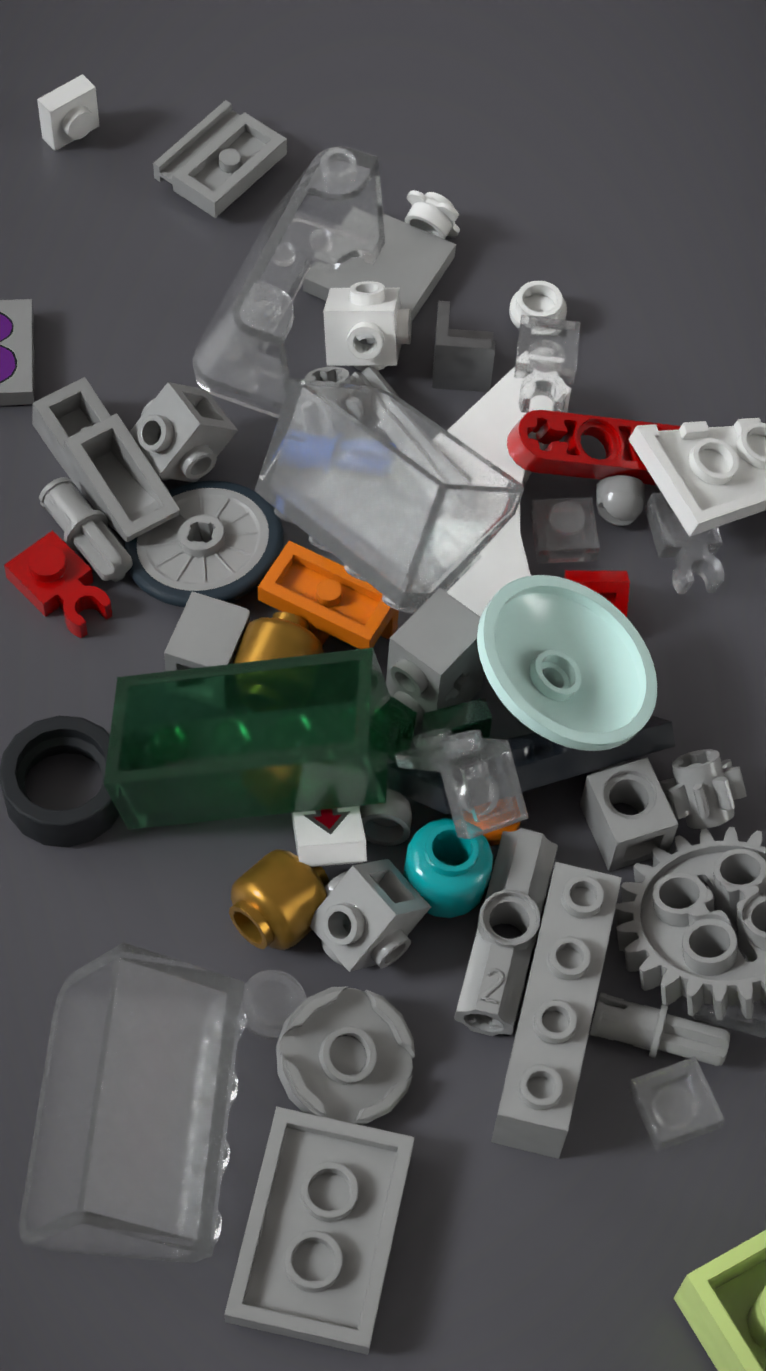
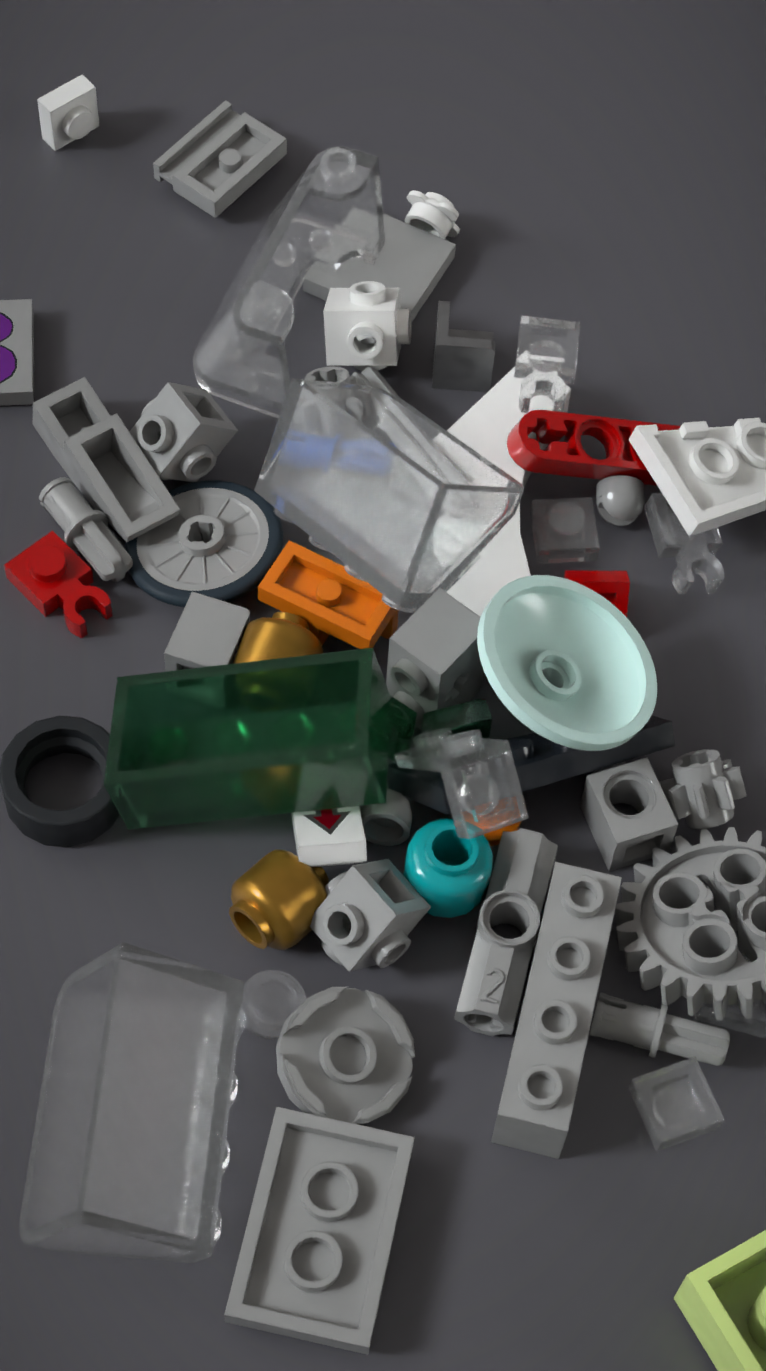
white plate [509,281,567,336] -> none

